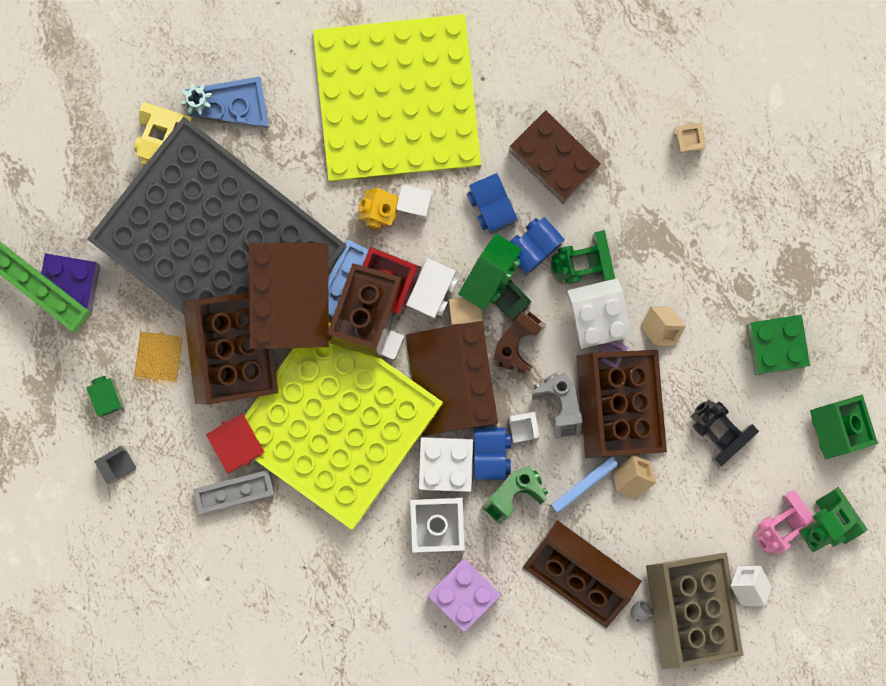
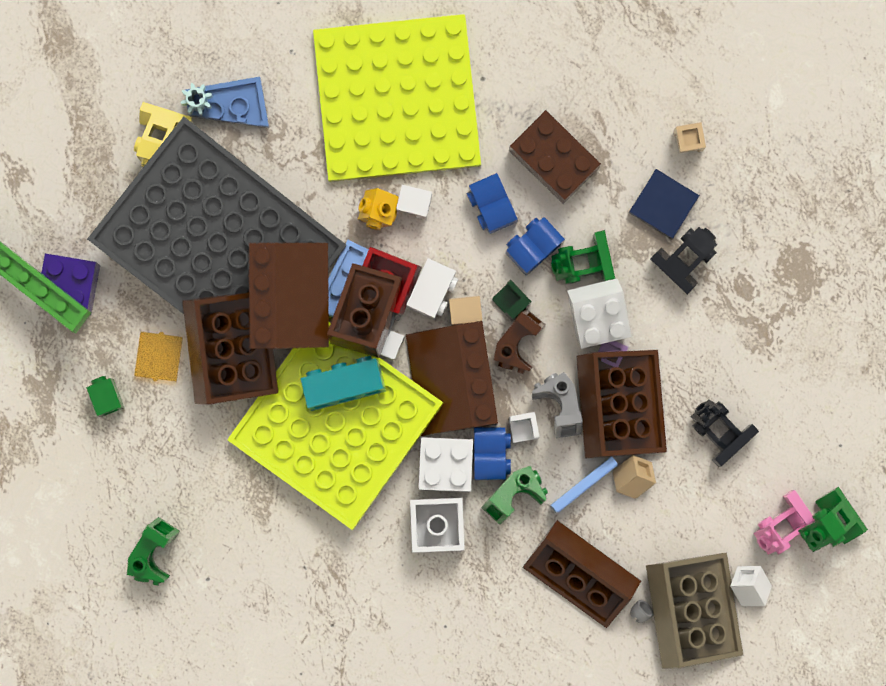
dark grey panel [94,446,136,484] -> none
light grey plate [193,470,275,515] -> none
red piece [206,413,265,474] -> none
lavender brick [427,558,501,632] -> none
green brick [458,233,522,310] -> none
tan panel [641,306,686,346] -> none
green brick [747,315,810,375] -> none
green slope [810,394,878,460] -> none
none -> green tile [127,517,180,586]
none -> teal brick [300,356,386,411]
none -> dark blue tile [629,169,700,239]
none -> black tile [650,227,718,295]

